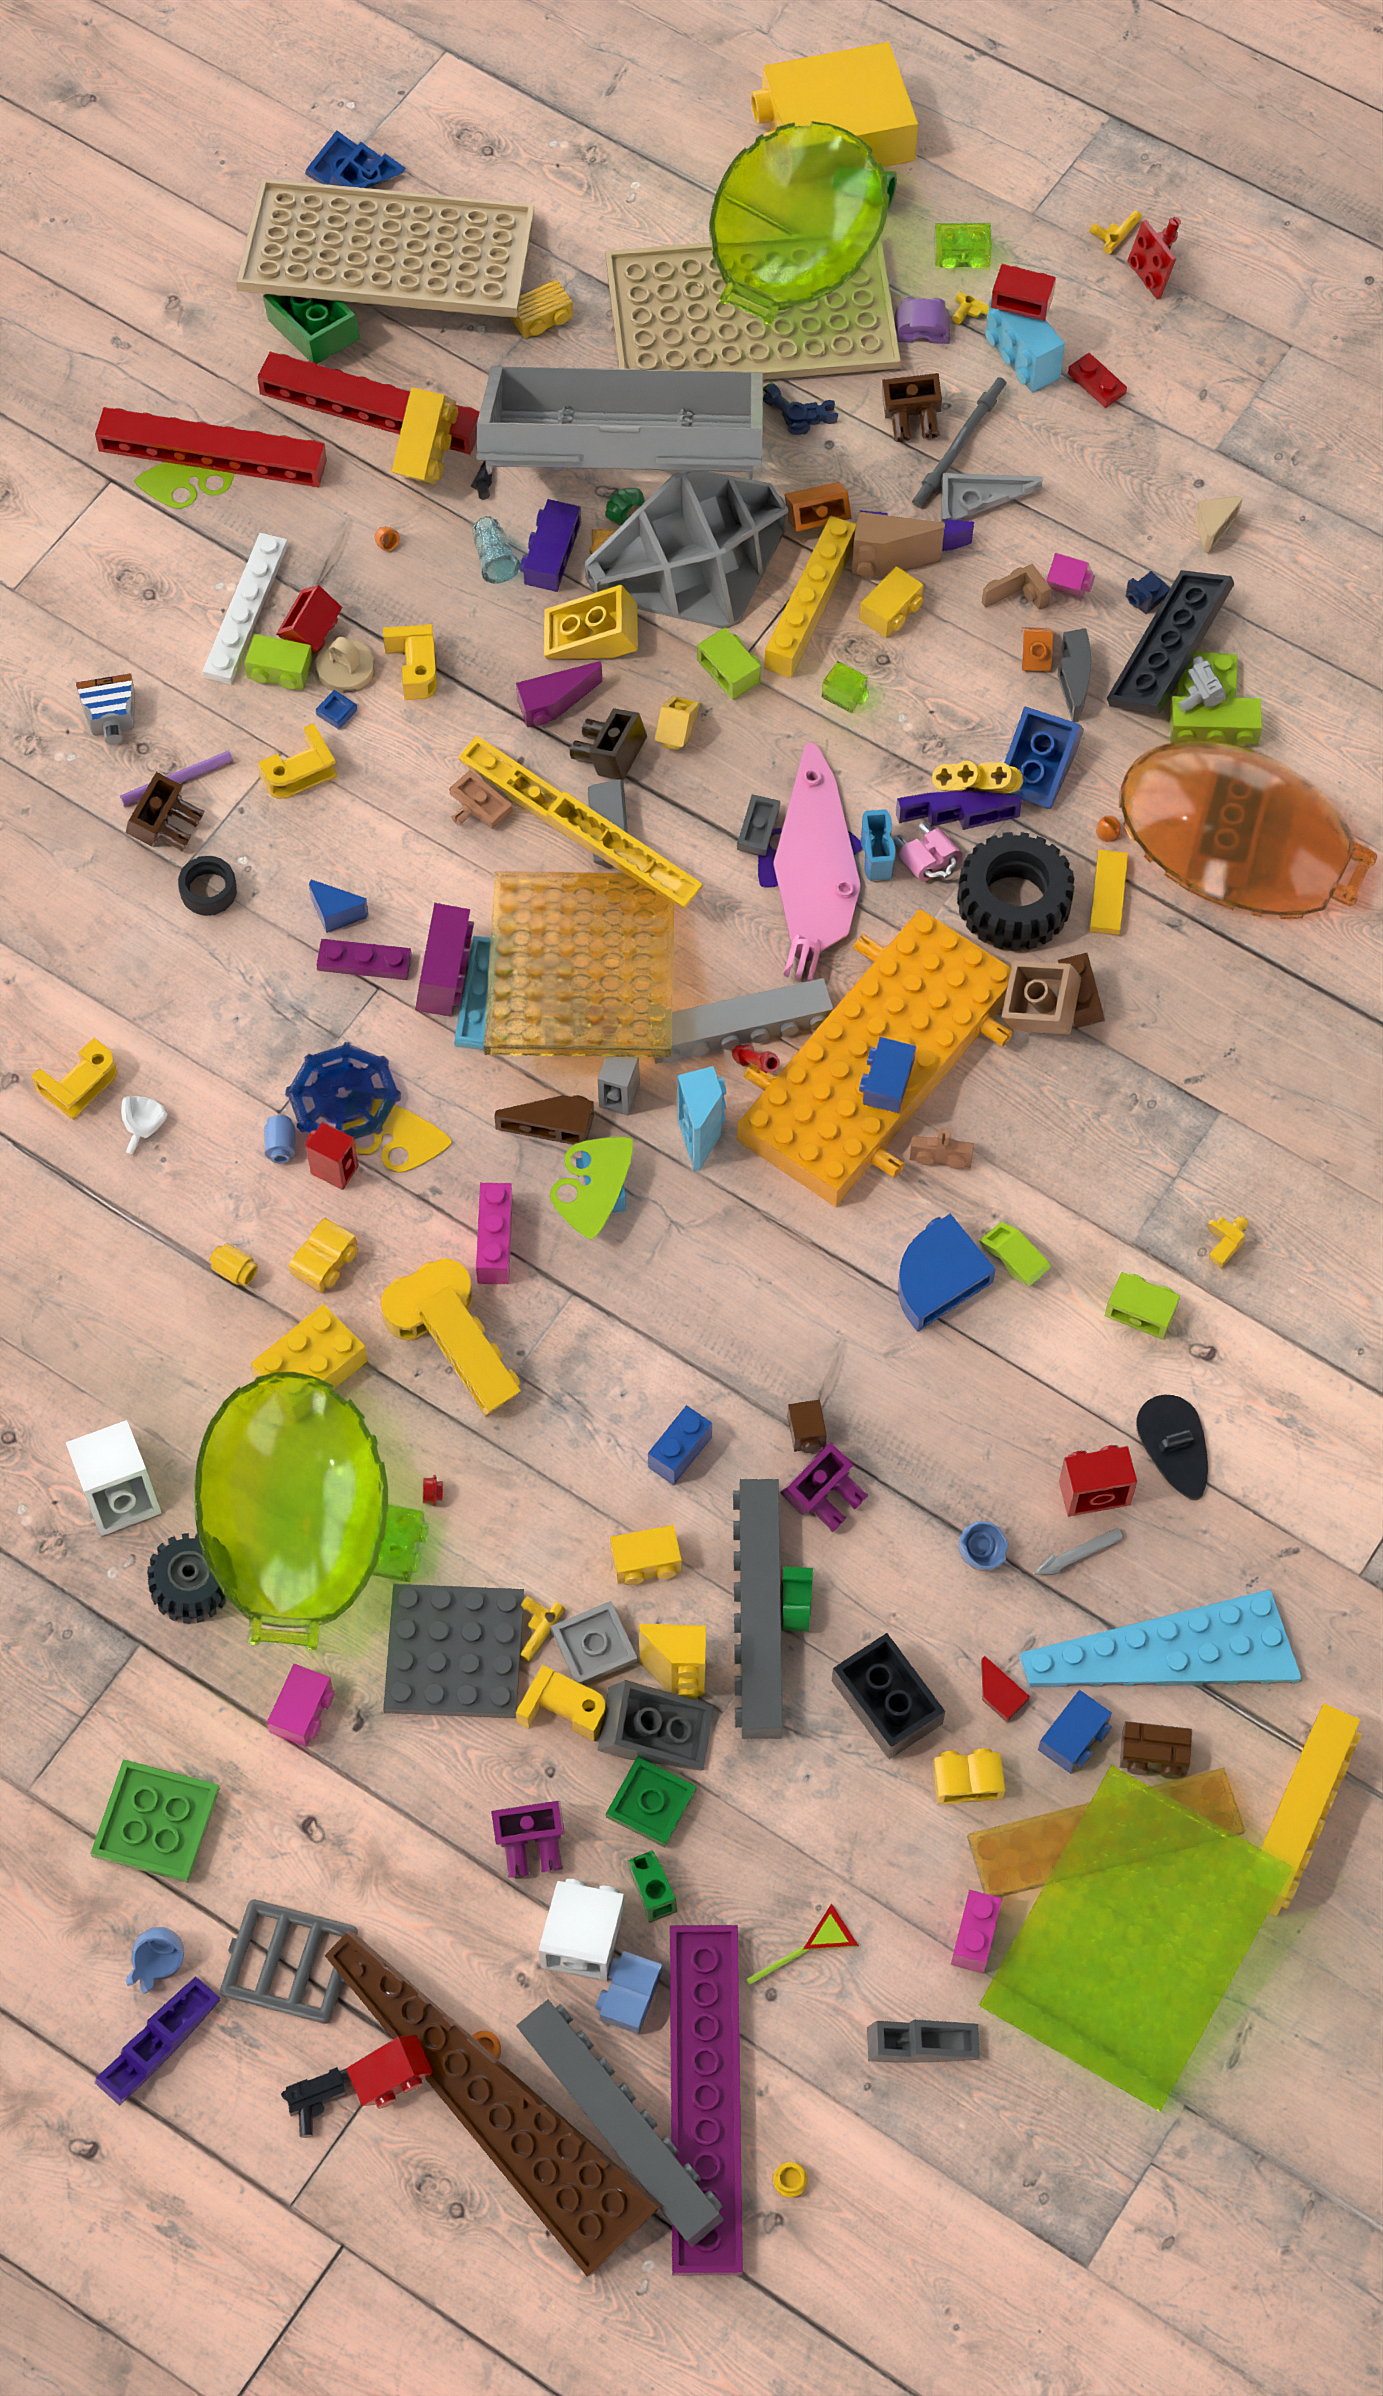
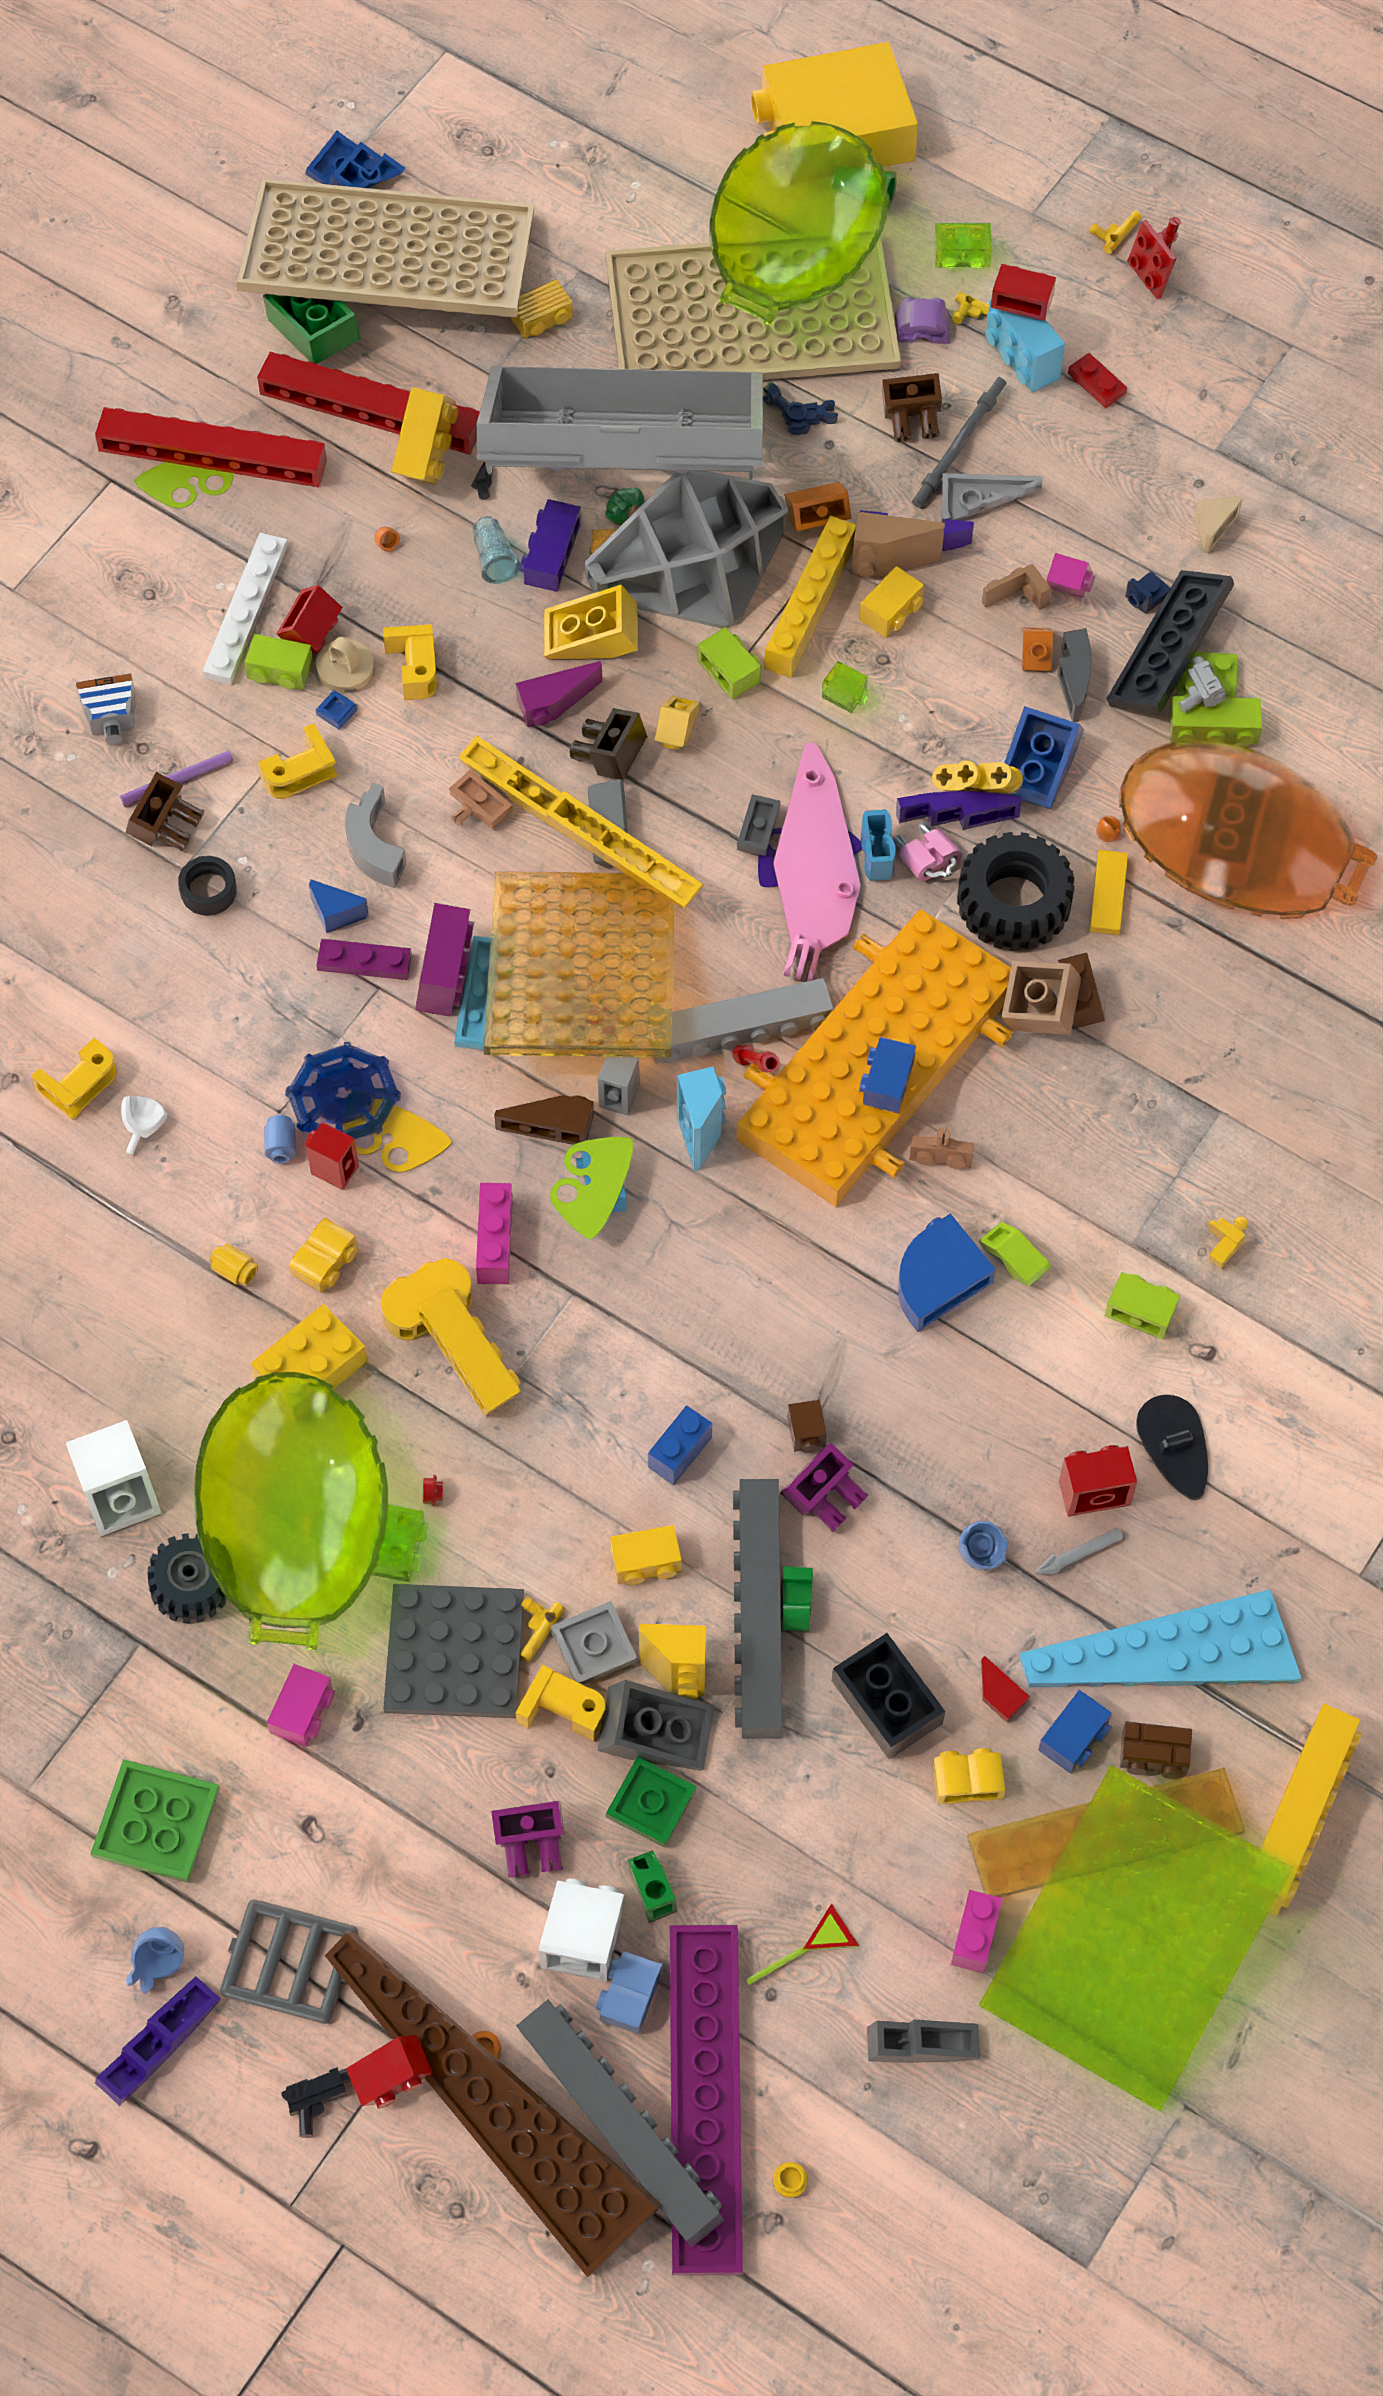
none -> light grey arch [345,783,406,888]

